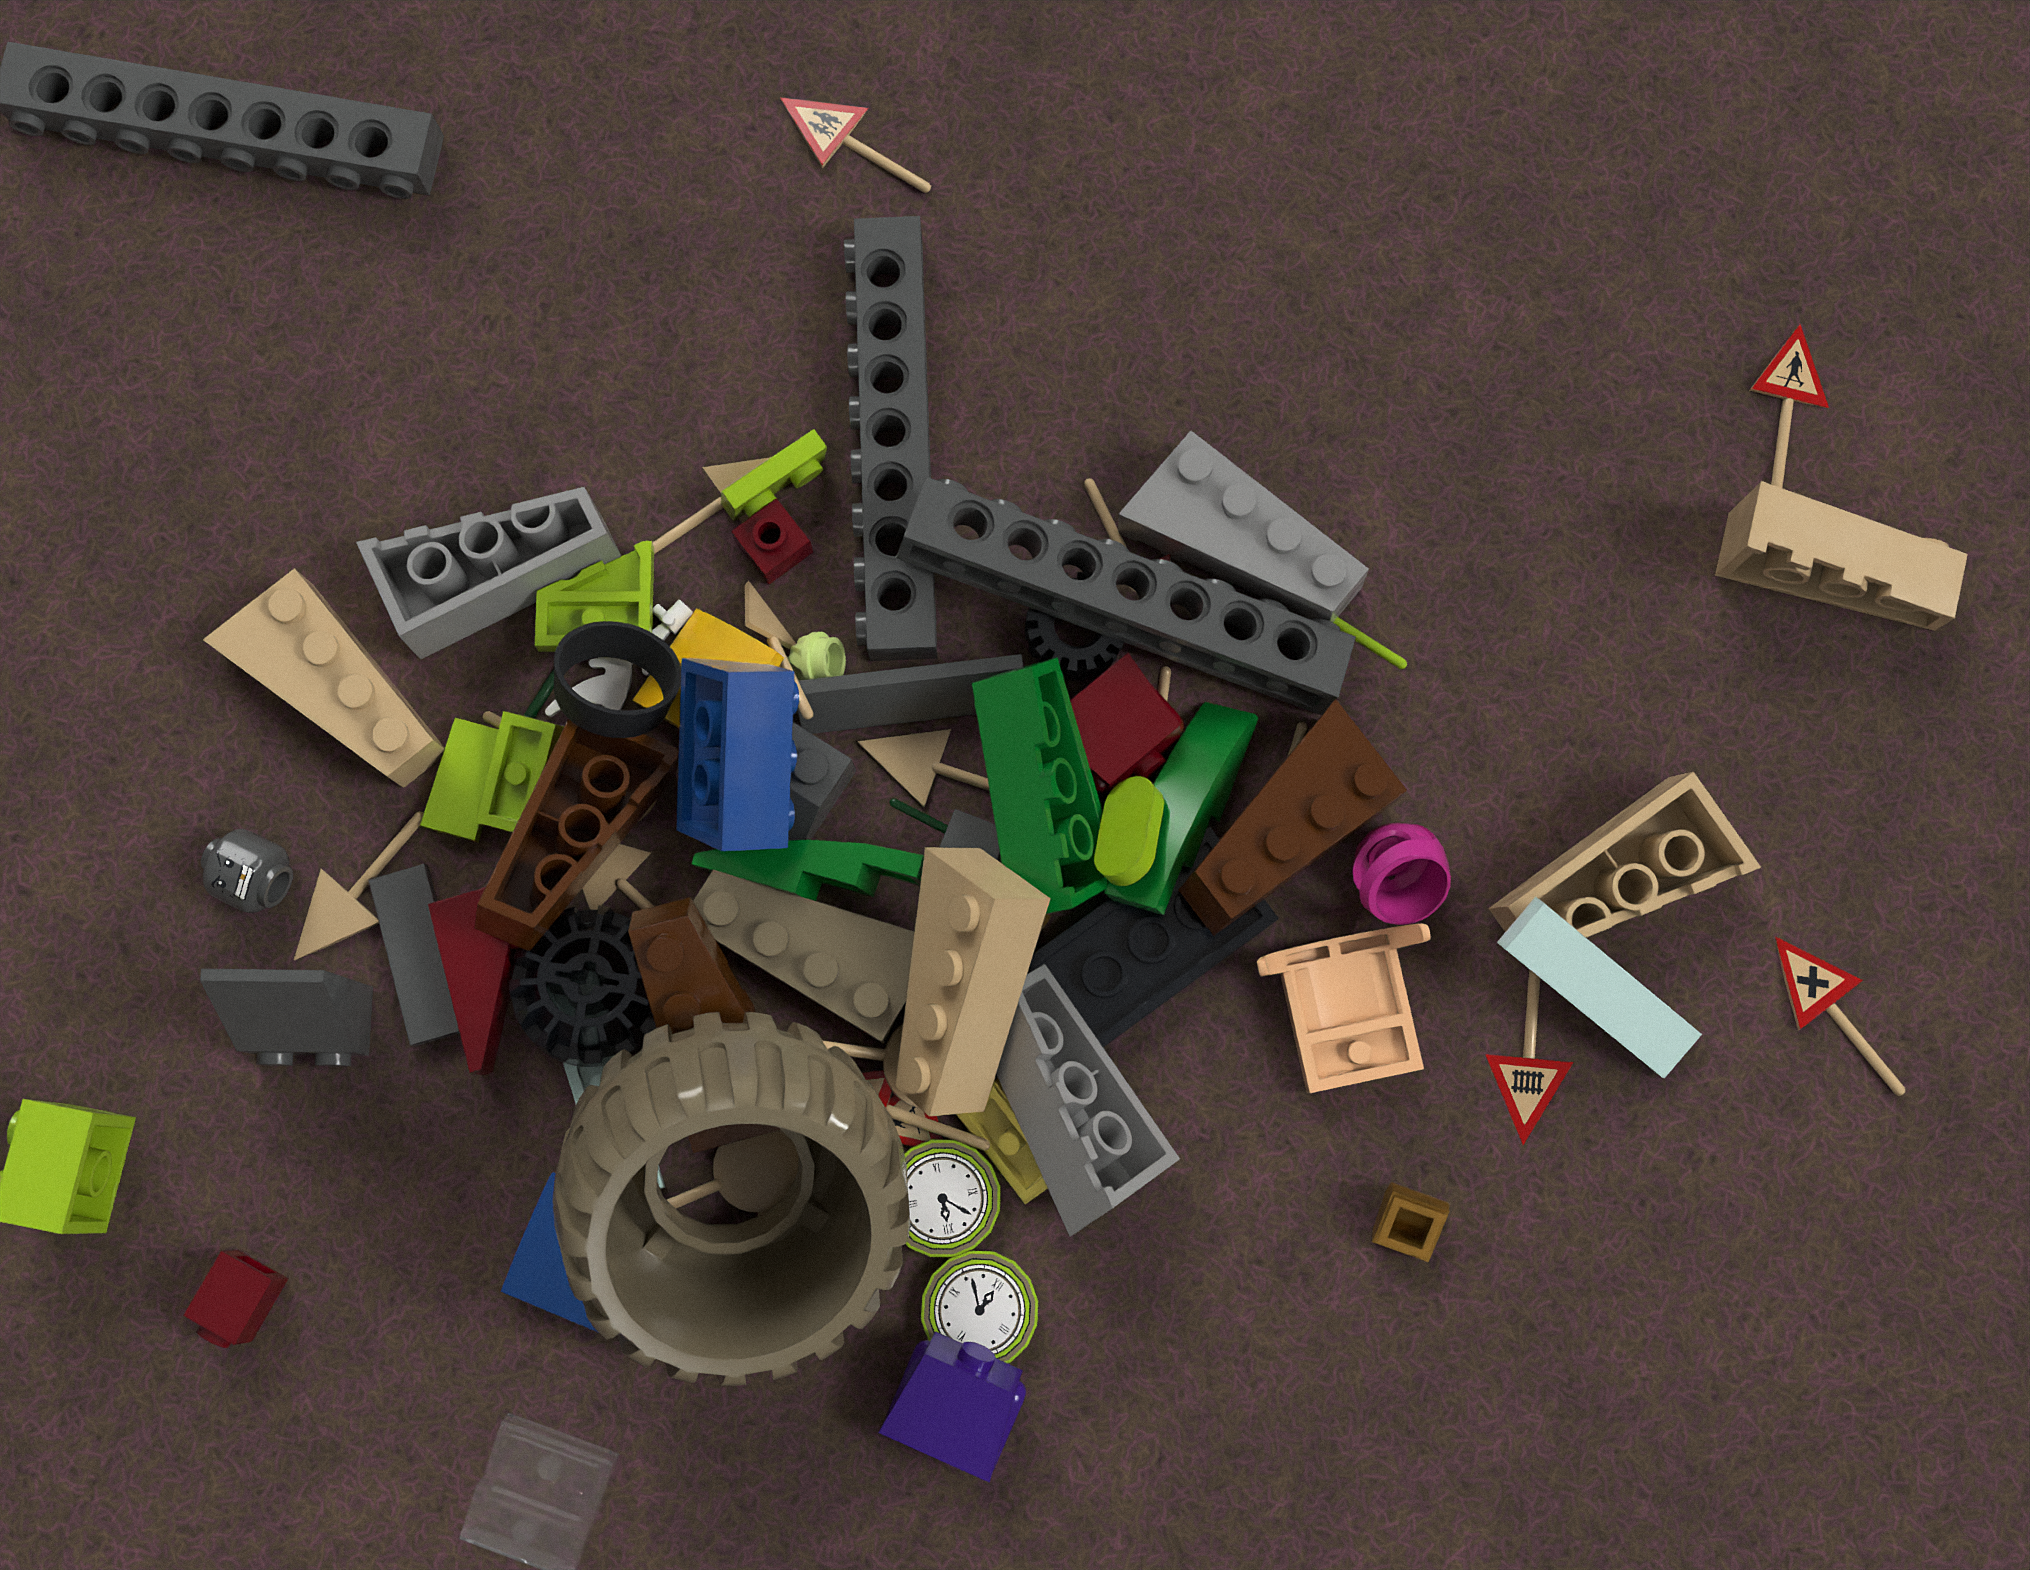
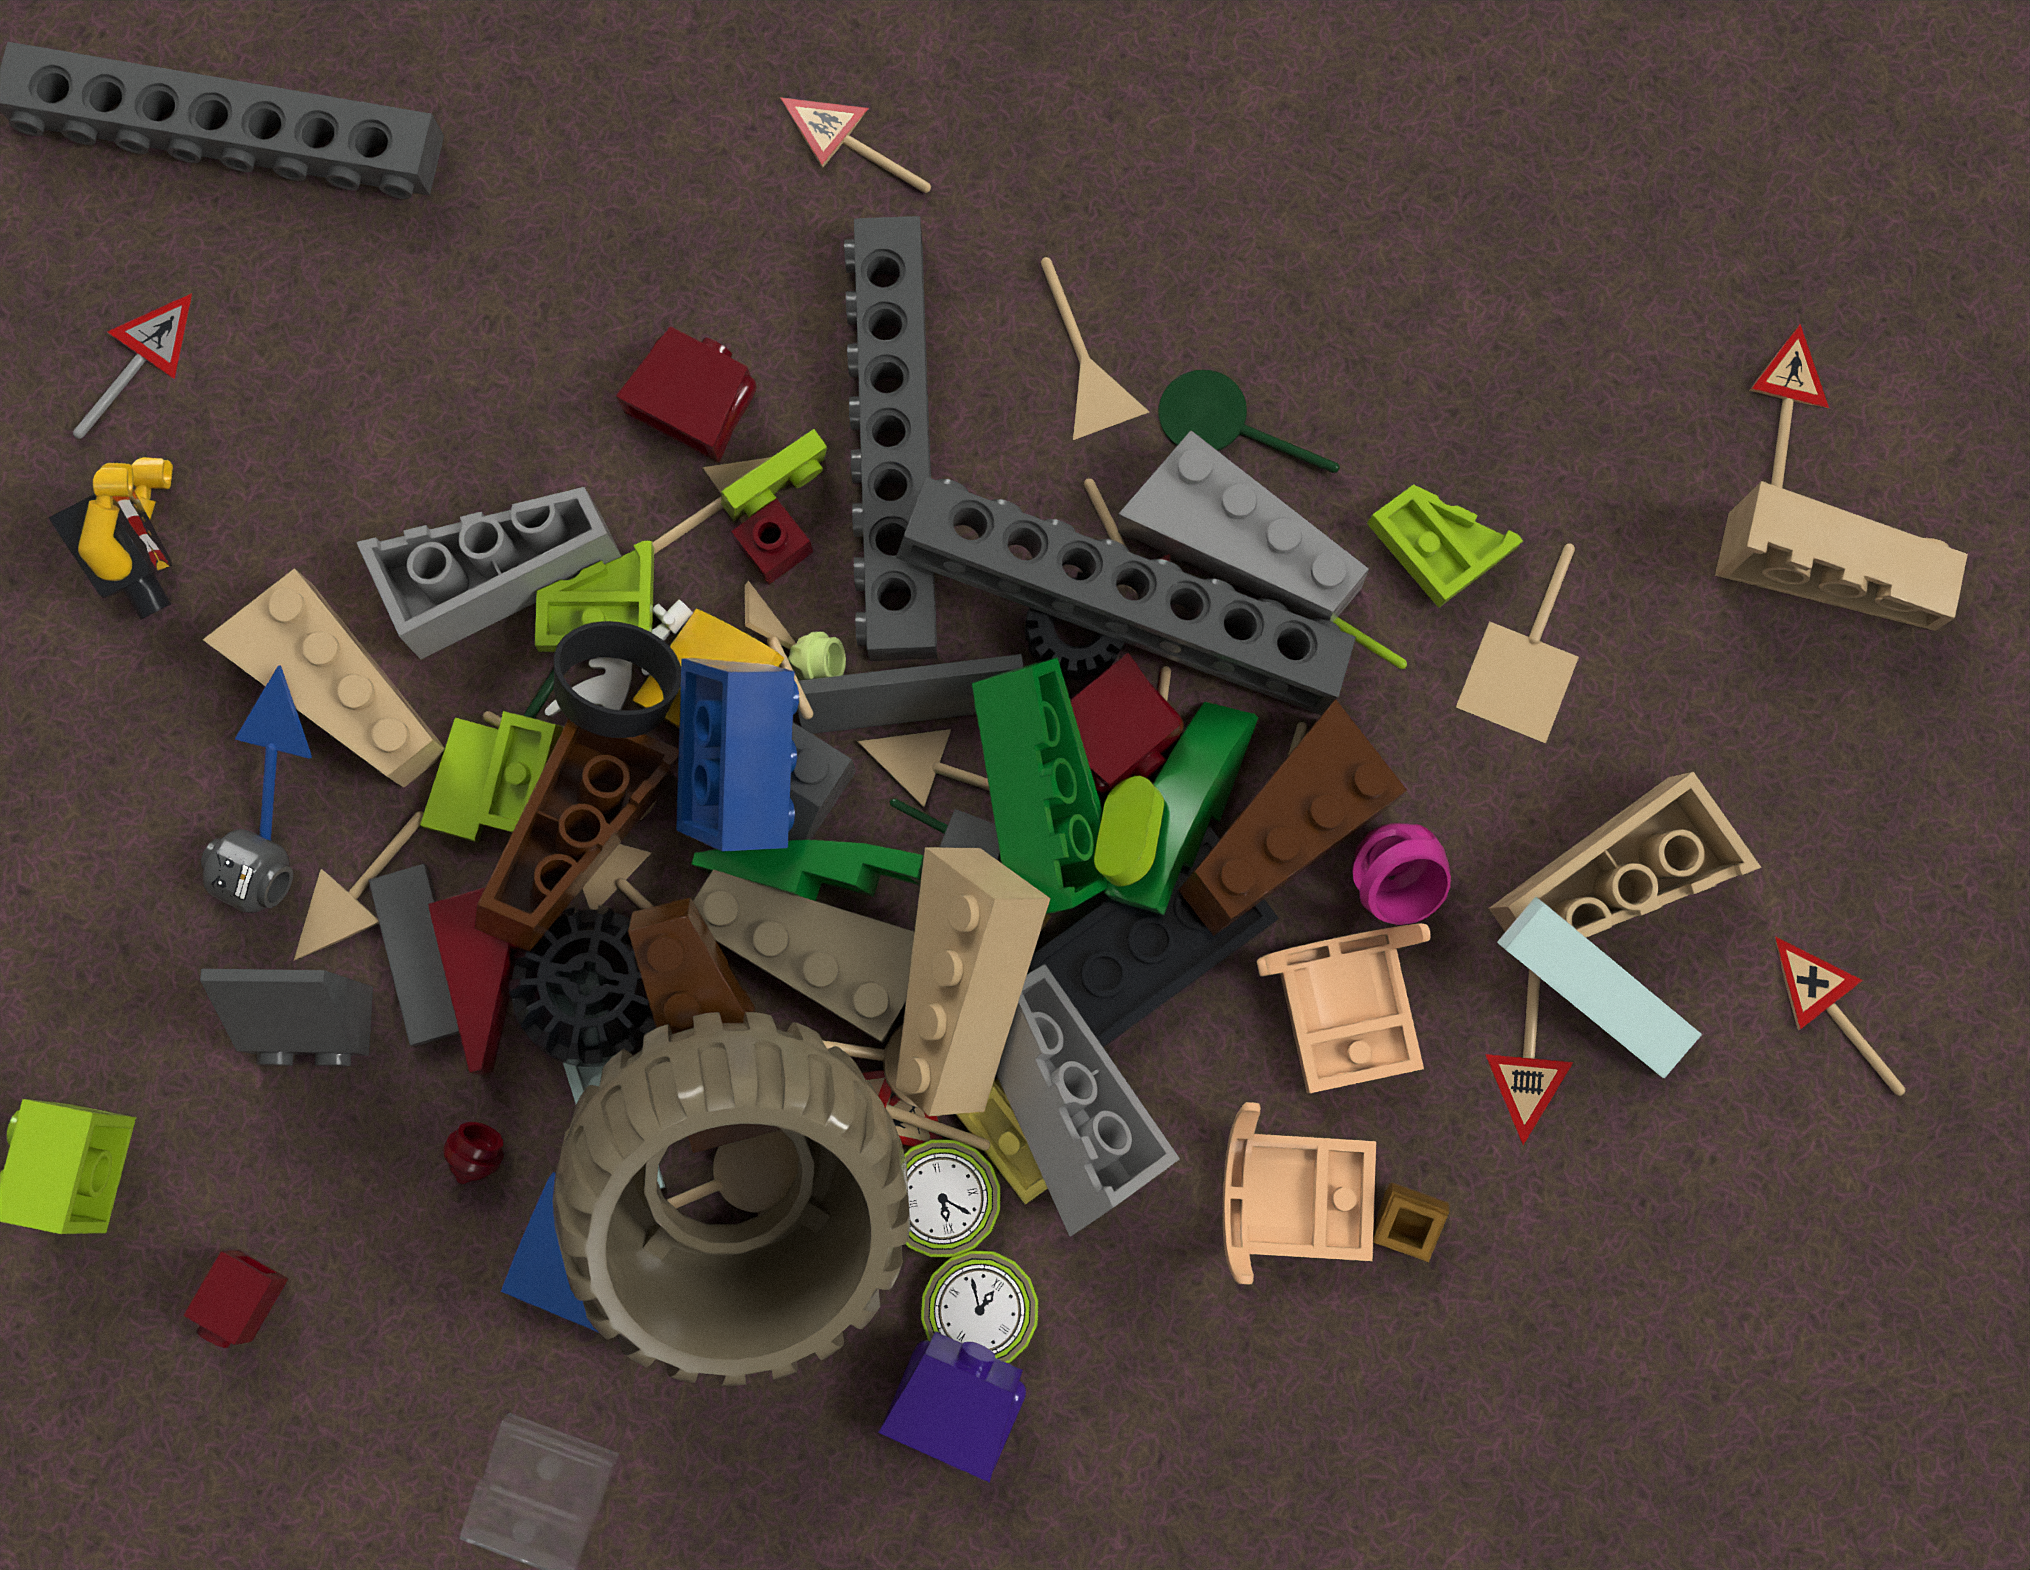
none -> torso [49,457,173,620]
none -> piece [73,293,192,439]
none -> blue piece [235,665,312,841]
none -> dark red plate [443,1122,504,1184]
none -> dark red torso [616,326,757,463]
none -> tan piece [1041,257,1149,440]
none -> dark green piece [1158,370,1340,473]
none -> light nougat piece [1223,1102,1376,1284]
none -> lime wing [1367,484,1523,608]
none -> tan piece [1456,544,1579,743]

